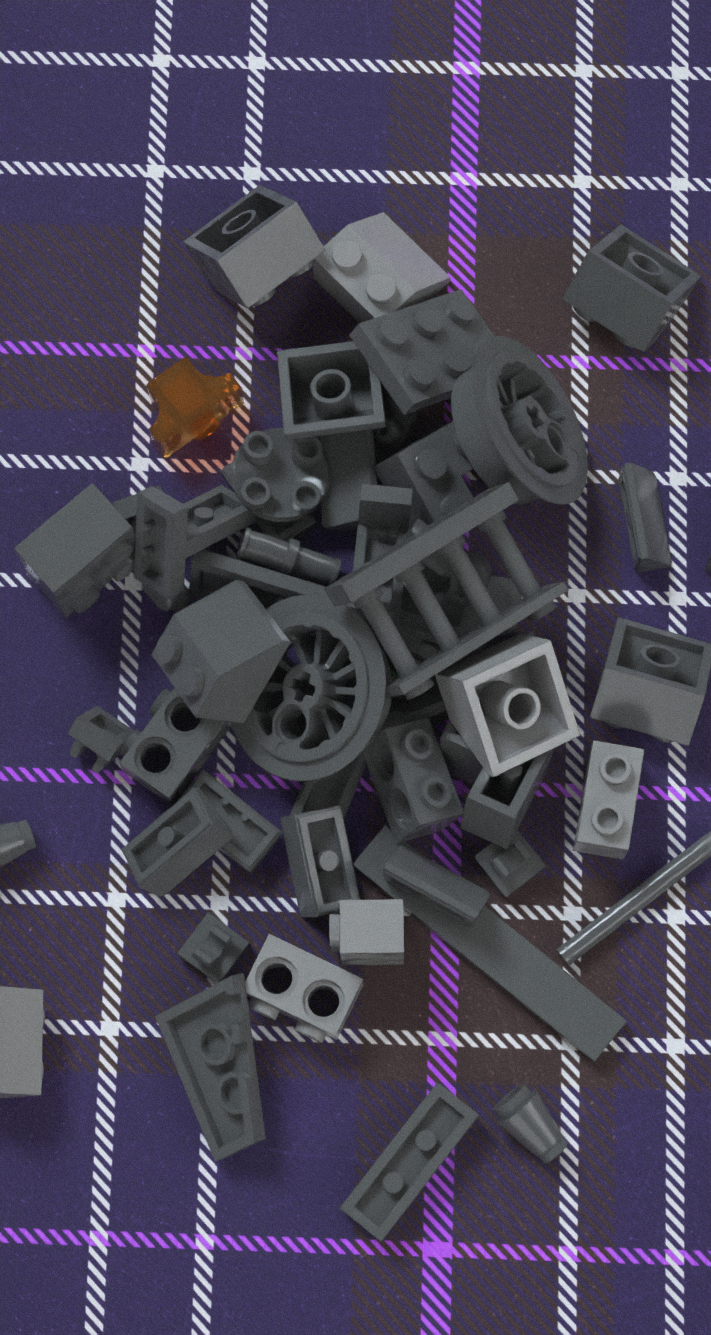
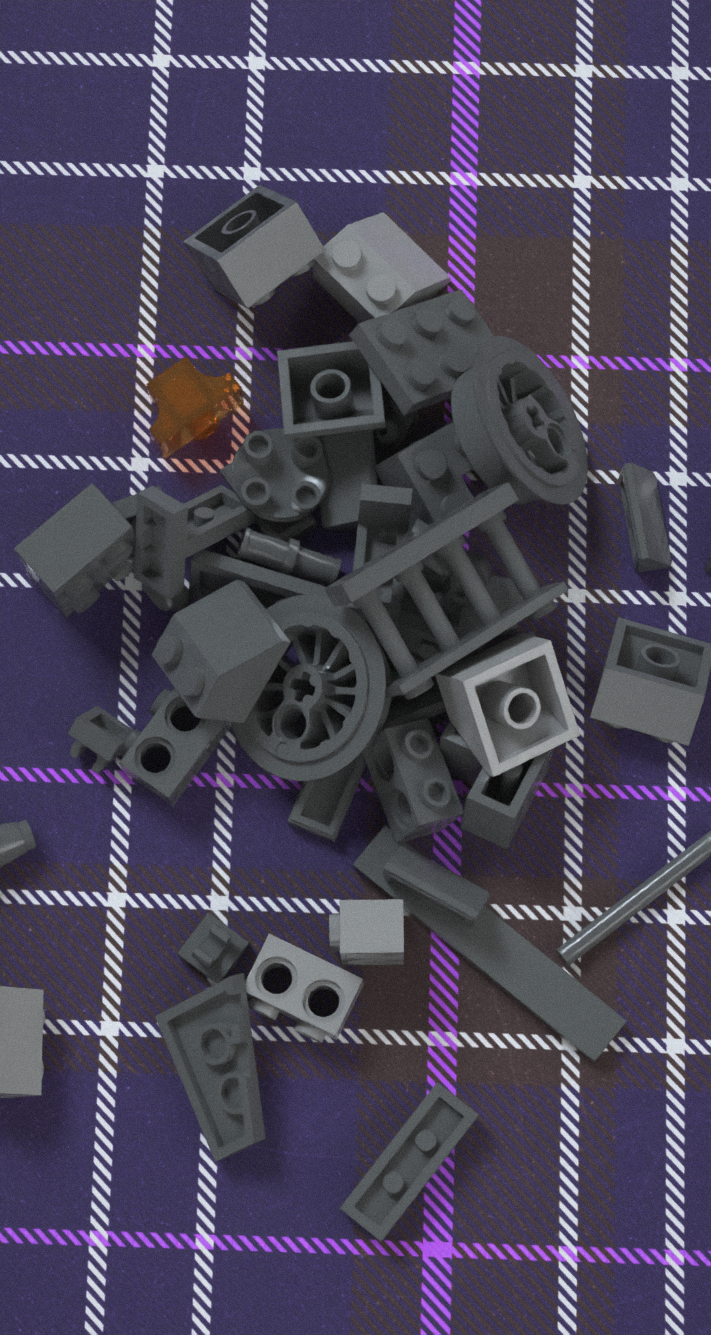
dark grey slope [121,787,234,896] -> none
dark grey plate [176,770,283,874] -> none
dark grey slope [280,805,360,918] -> none
dark grey tile [473,830,546,899] -> none
dark grey cone [493,1083,568,1164] -> none
dark grey slope [562,225,702,352] -> none
light grey brick [573,740,644,860] -> none

